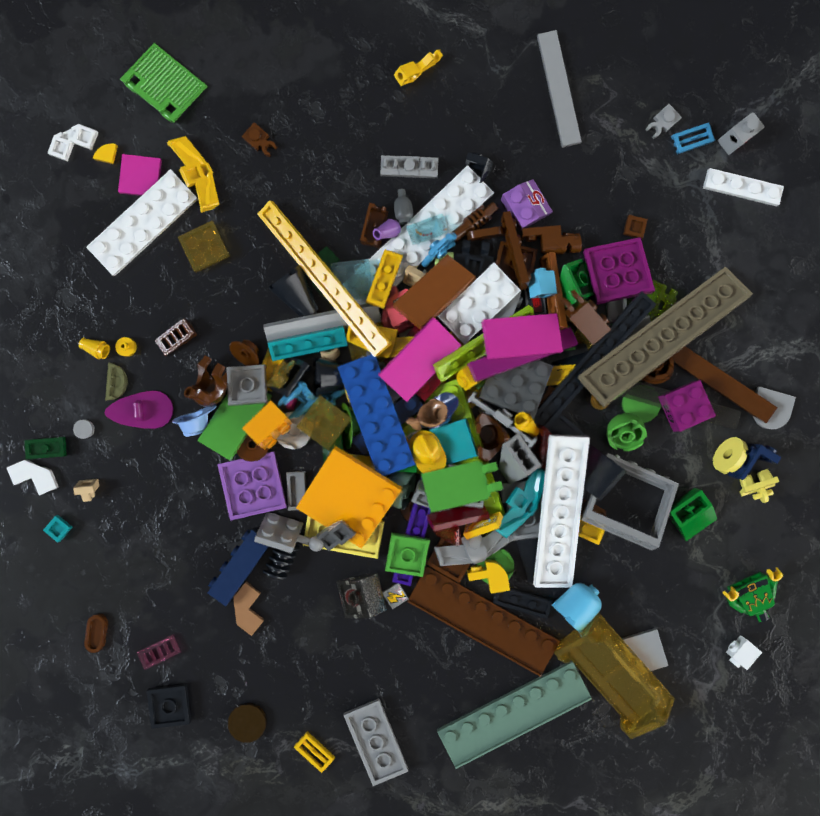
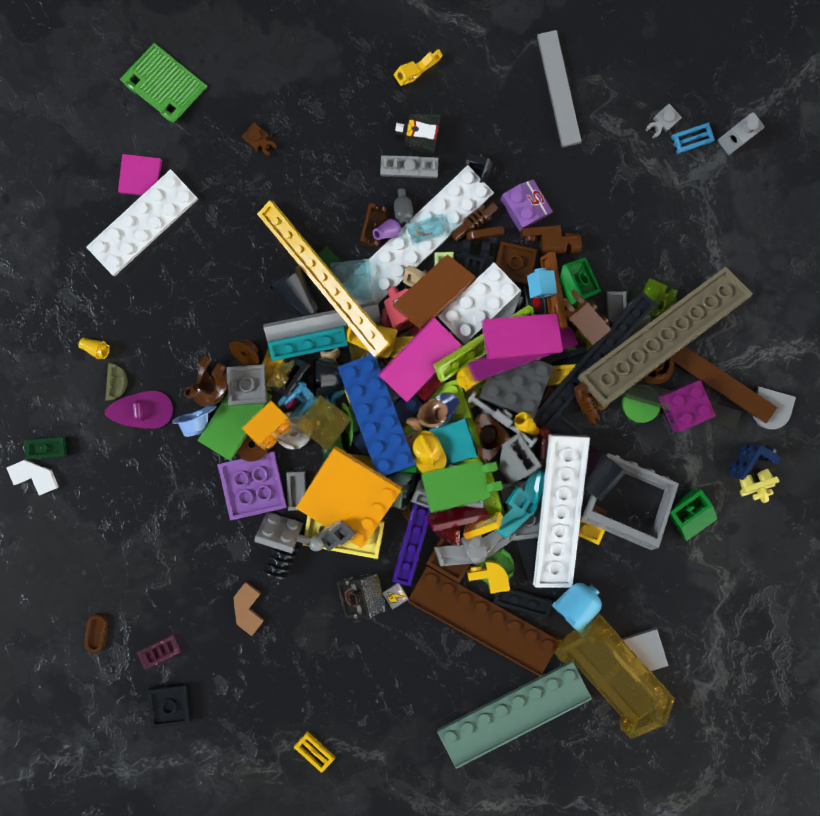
teal plate [43,515,72,543] -> none
white tile [48,124,99,161] -> none
light grey tile [73,420,95,439] -> none
tan tile [73,479,100,502] -> none
yellow tile [93,144,118,164] -> none
yellow tile [115,337,137,357] -> none
slope [155,318,197,356] -> none
yellow plate [167,136,220,213] -> none
clear yellow plate [178,221,230,273] -> none
dark blue brick [207,528,269,606] -> none
dark brown tile [228,703,266,743] -> none
light grey plate [344,698,408,786] -> none
yellow tile [366,249,403,309] -> none
bright green tile [385,532,430,577] -> none
dark azure piece [421,232,457,268] -> none
reddish brown plate [501,211,531,290] -> none
magenta plate [583,237,655,304] -> none
bright green cylinder [607,413,647,451] -> none
reddish brown plate [623,215,648,239] -> none
white plate [703,168,784,206] -> none
light yellow tile [713,437,748,474] -> none
torso [723,567,783,622] -> none
white brick [726,635,762,670] -> none
none -> torso [395,114,441,156]
none -> reddish brown hinge [574,382,601,424]

